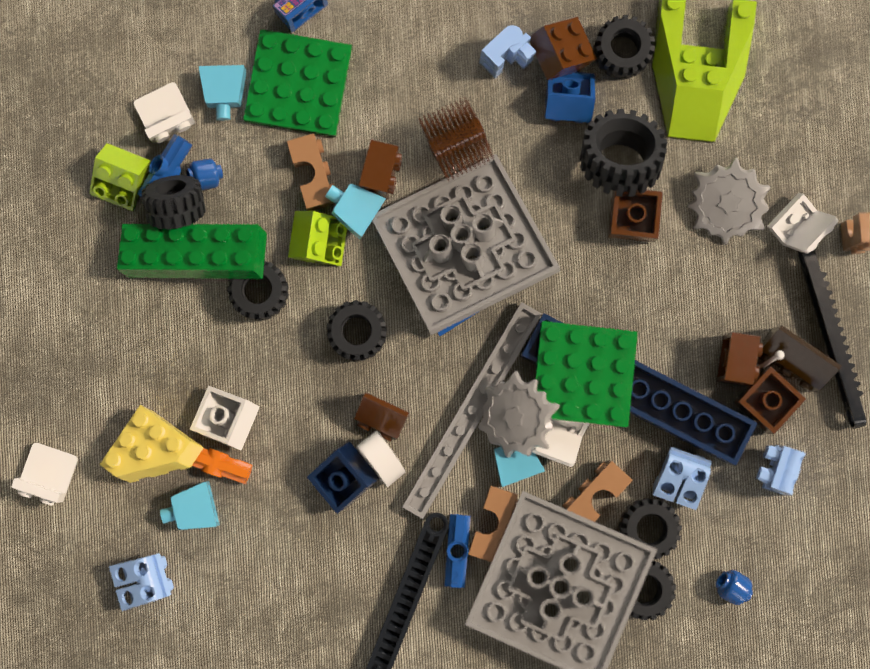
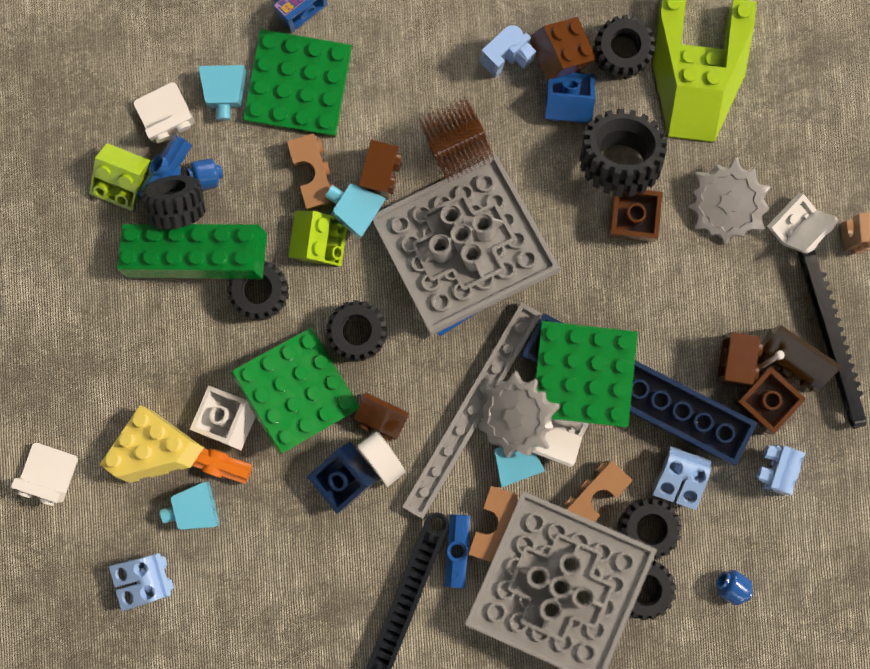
none -> green plate [230,327,359,456]

